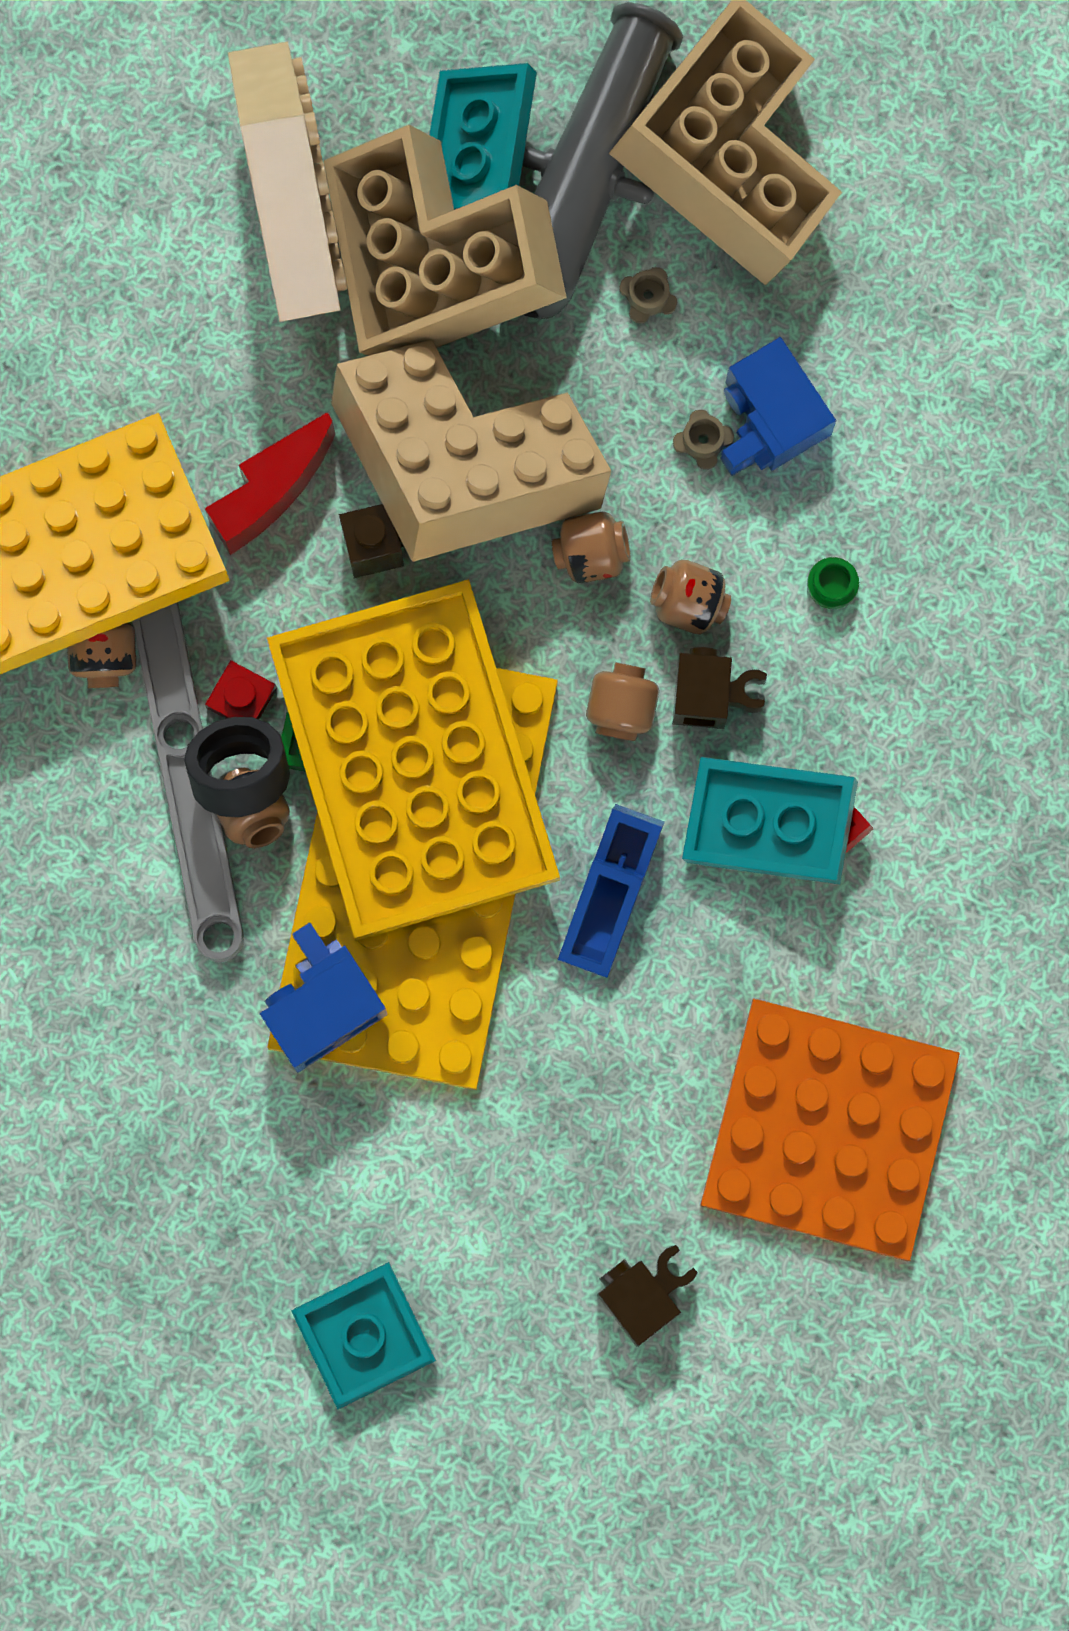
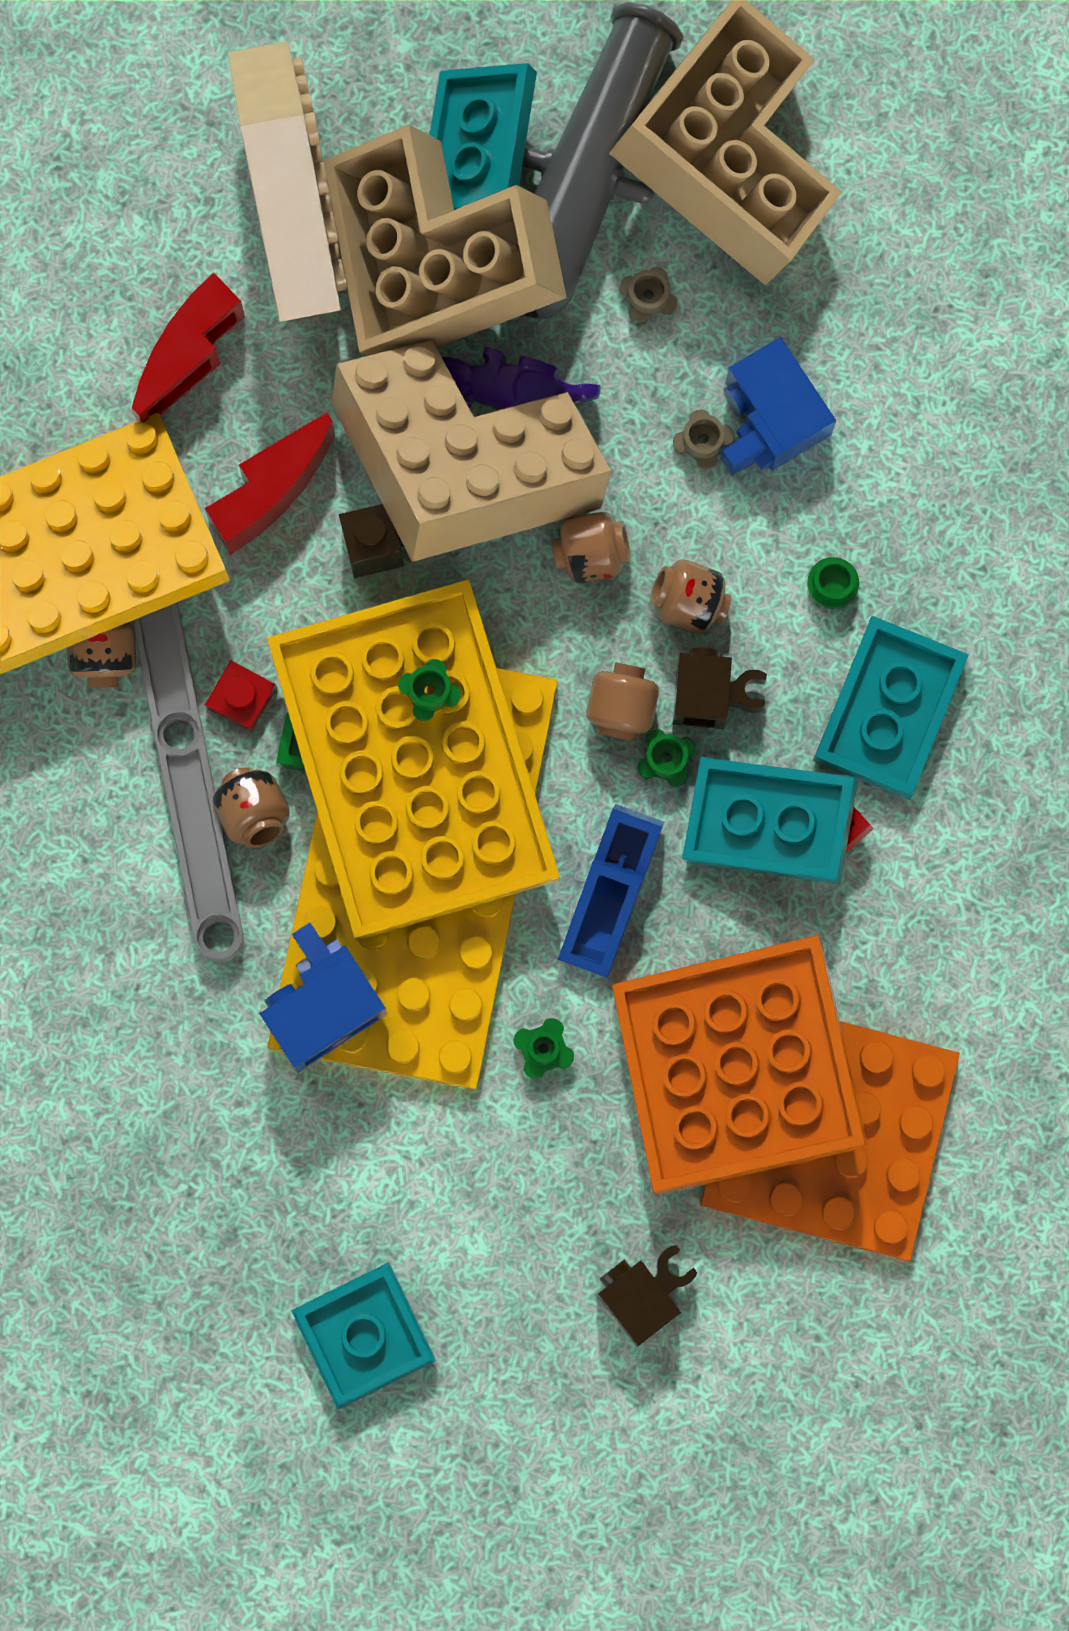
black tyre [184,717,290,817] -> none
none -> red slope [132,272,245,423]
none -> green plate [398,659,461,721]
none -> dark purple animal [442,347,601,411]
none -> green plate [513,1018,574,1079]
none -> orange plate [612,935,868,1195]
none -> green plate [637,729,696,787]
none -> teal plate [813,616,969,800]

